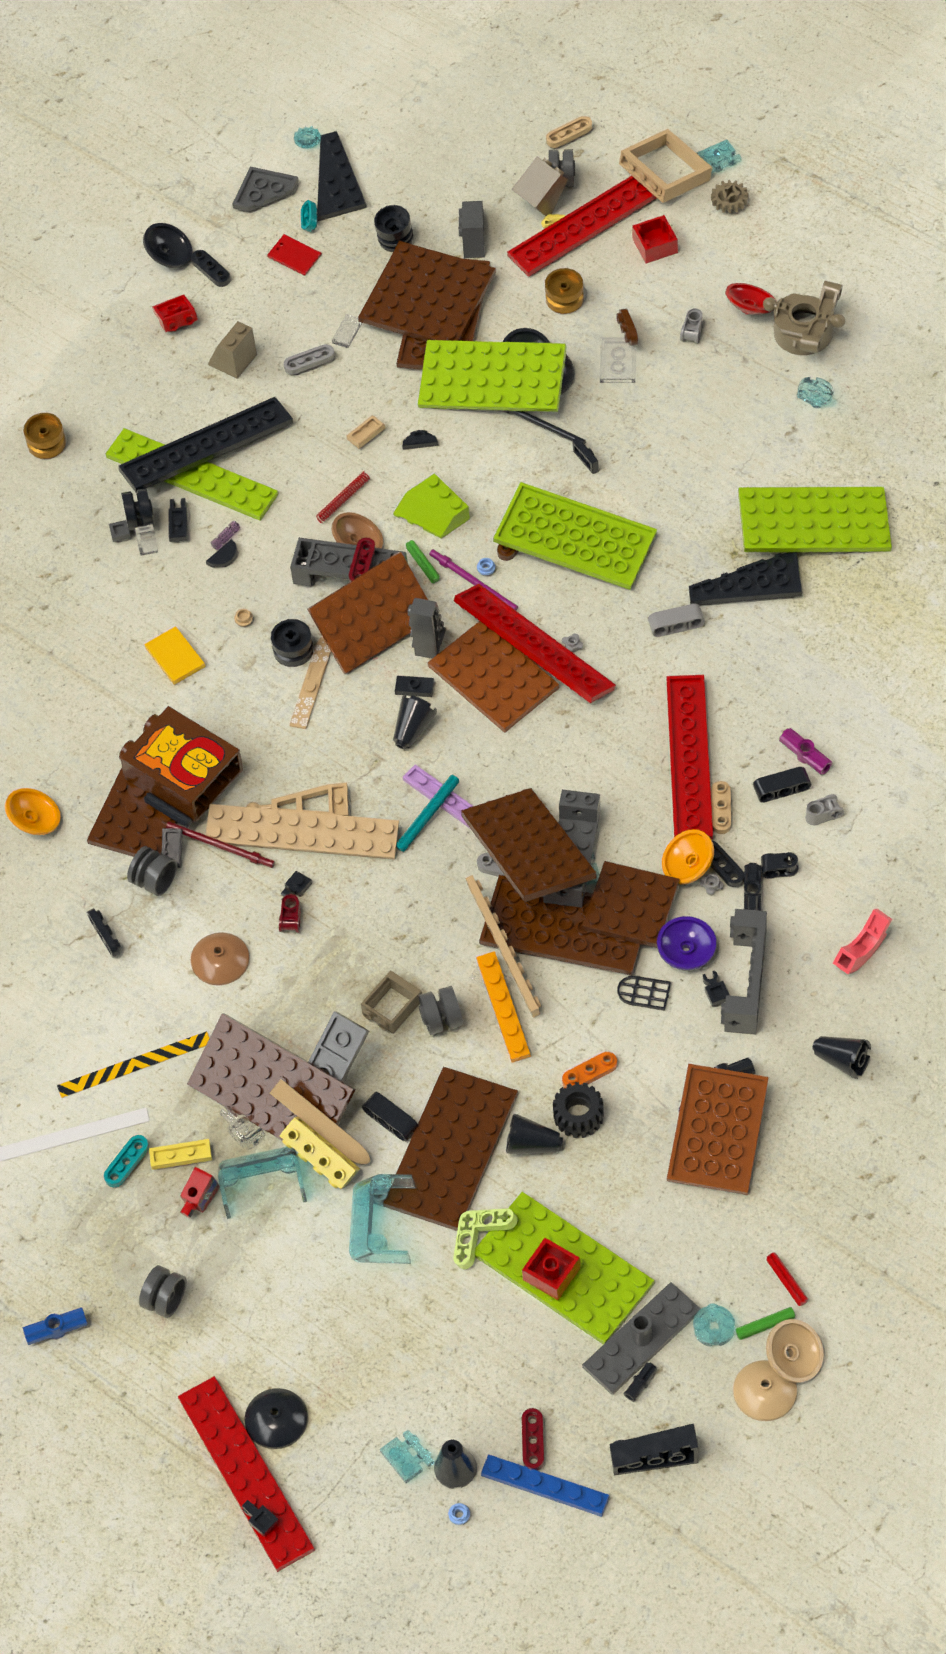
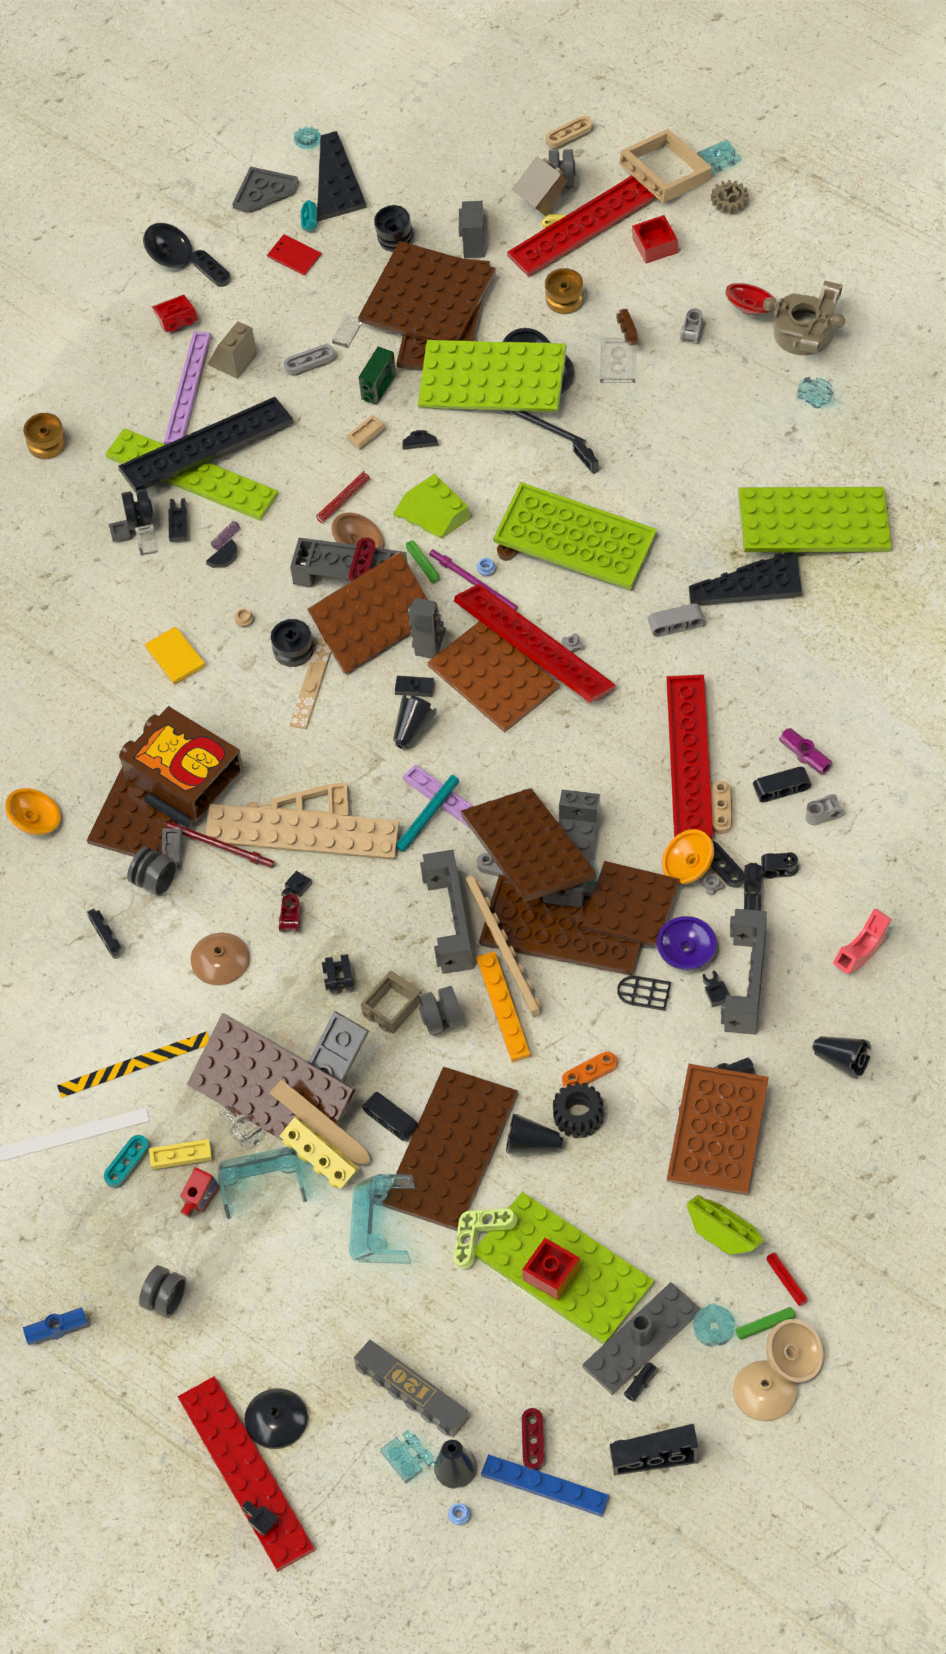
none -> lavender tile [164,331,211,445]
none -> black brick [322,954,354,994]
none -> dark grey brick [354,1339,469,1438]
none -> dark green window [358,346,396,405]
none -> dark grey plate [420,849,473,974]
none -> lime wedge [686,1195,765,1255]

